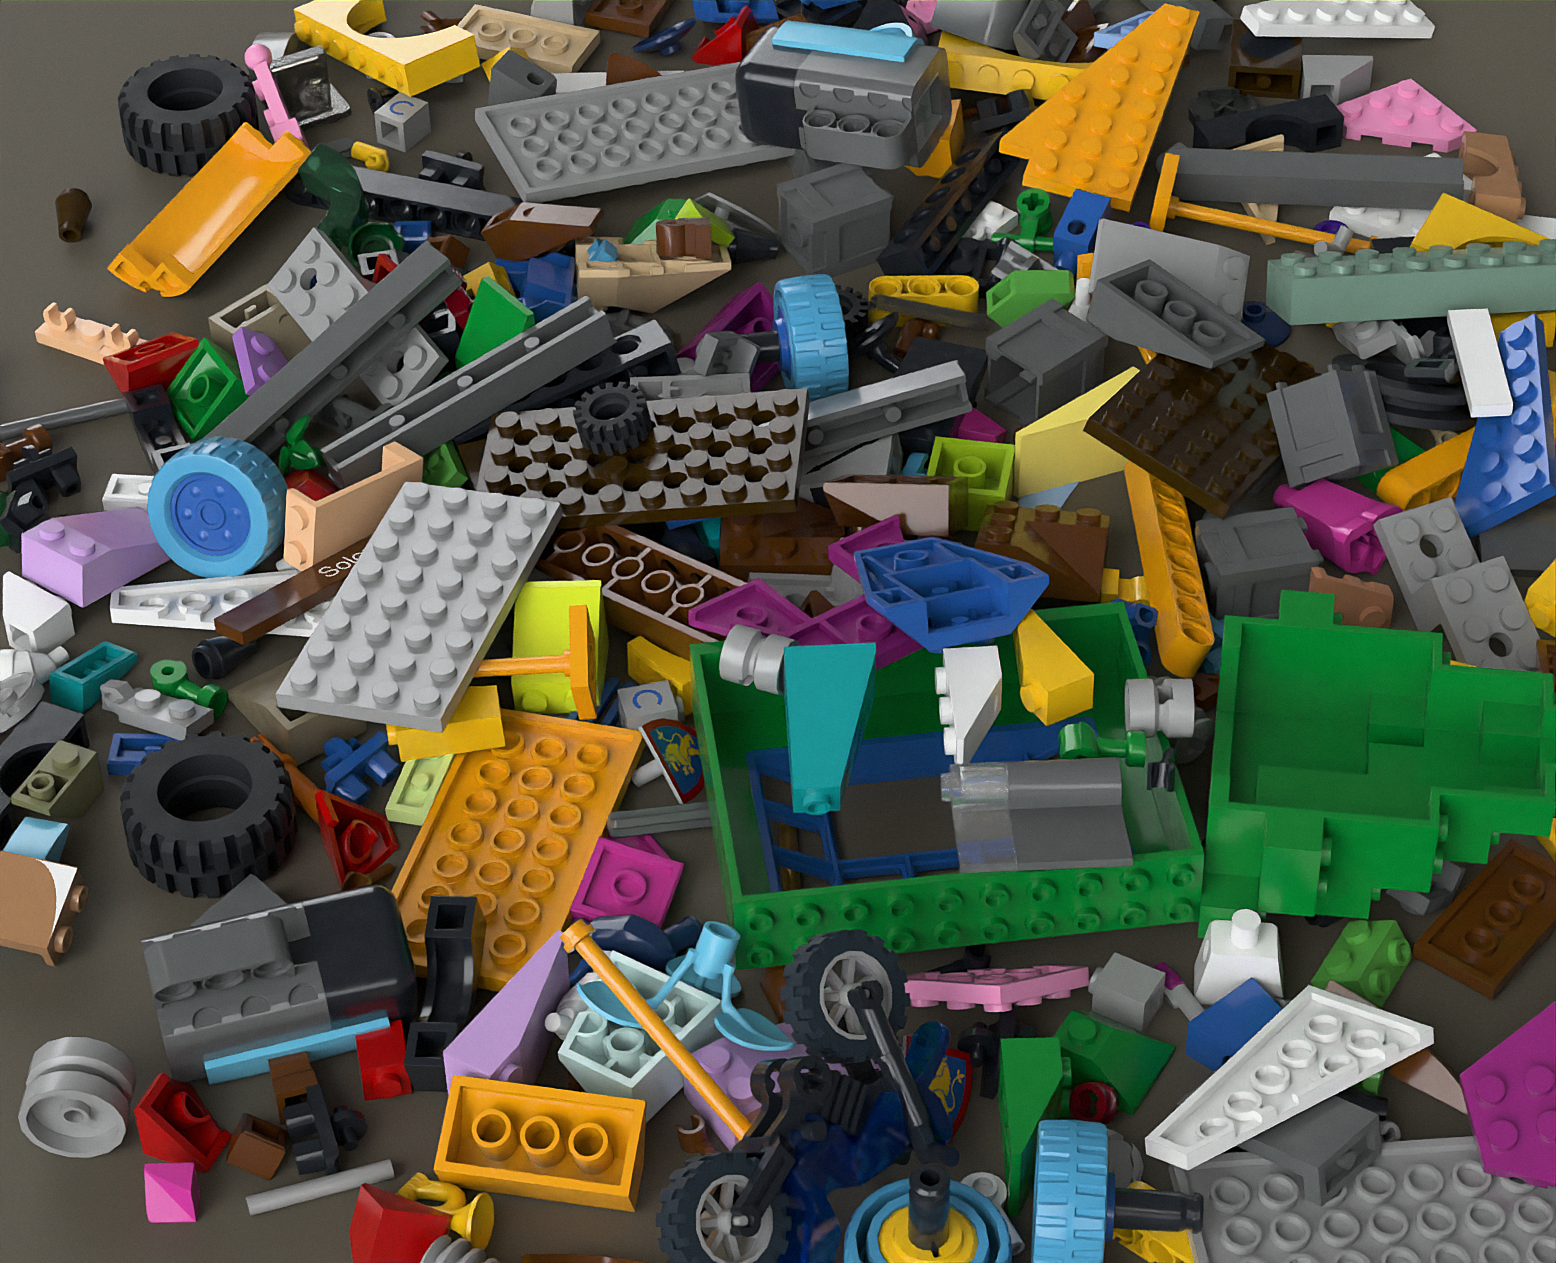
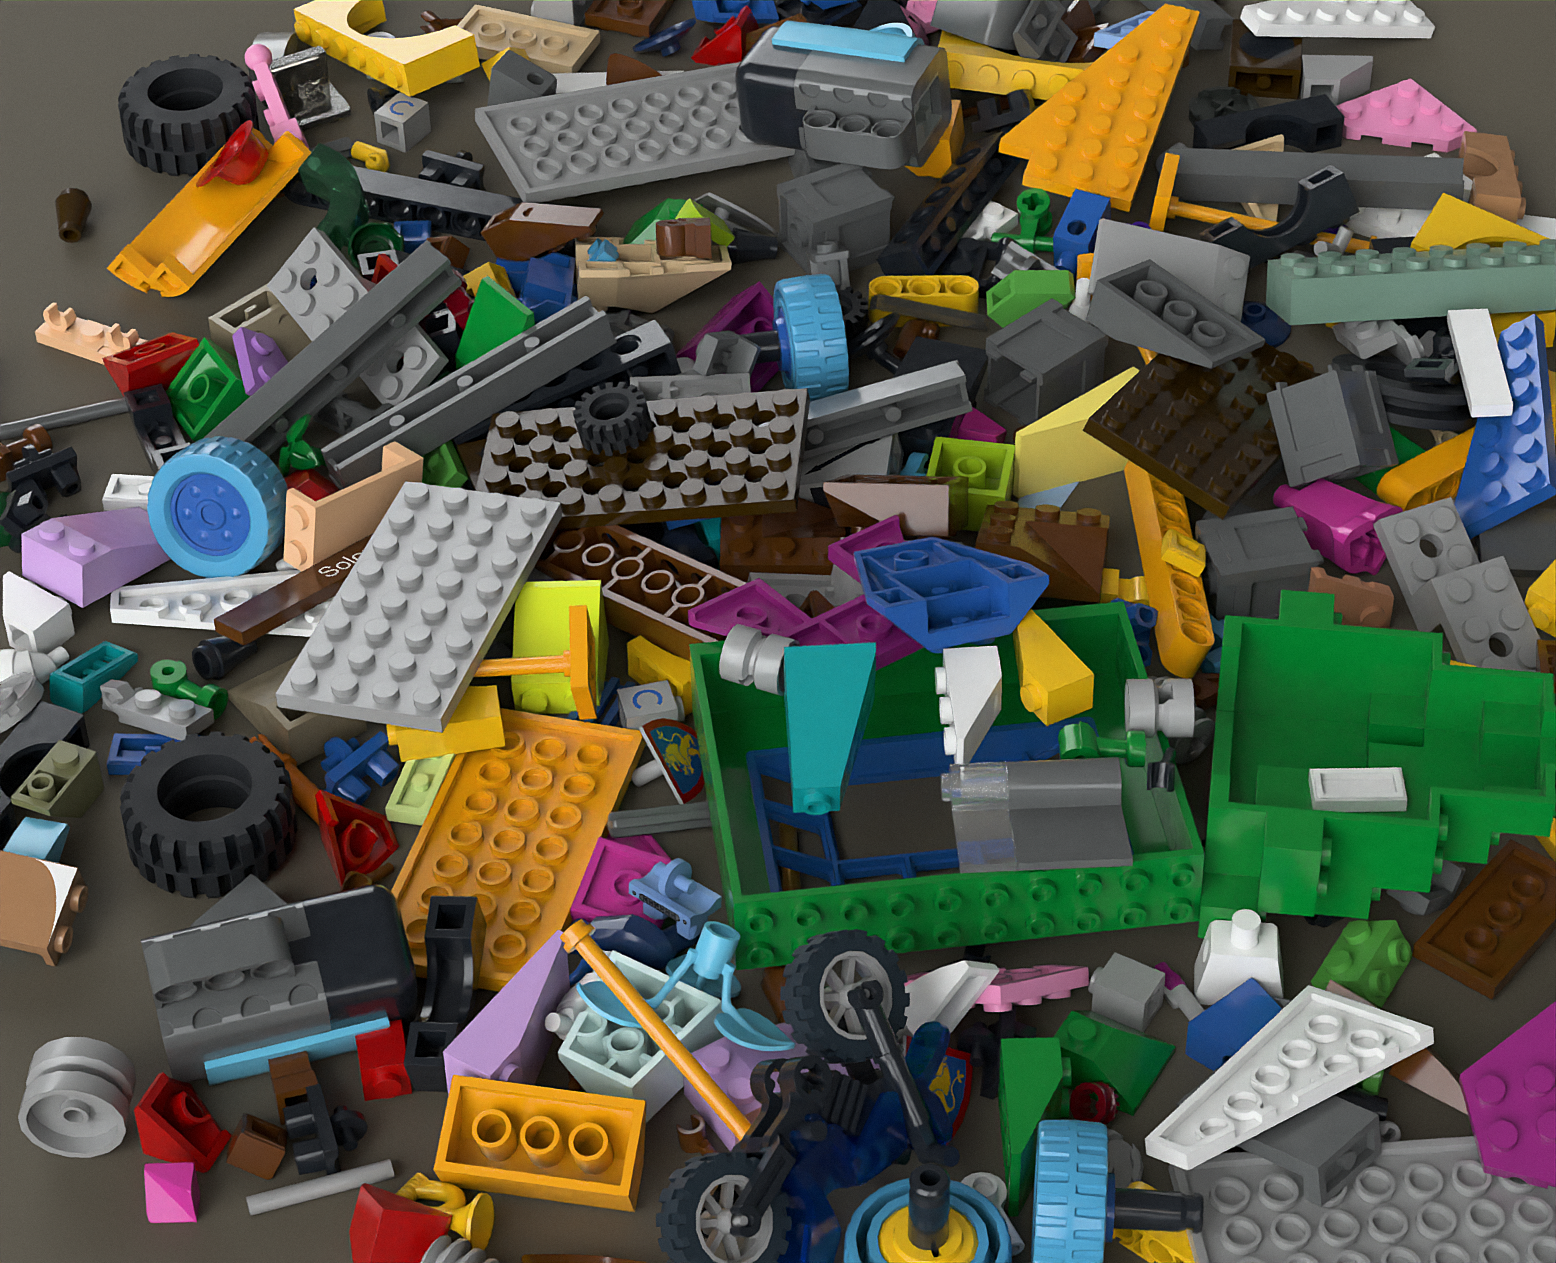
none -> red piece [196,120,269,188]
none -> medium blue hips [629,858,722,940]
none -> dark grey bracket [806,241,851,290]
none -> white slope [896,960,1000,1046]
none -> yellow tile [1161,529,1206,578]
none -> black arch [1199,165,1360,275]
none -> white tile [1308,767,1407,812]

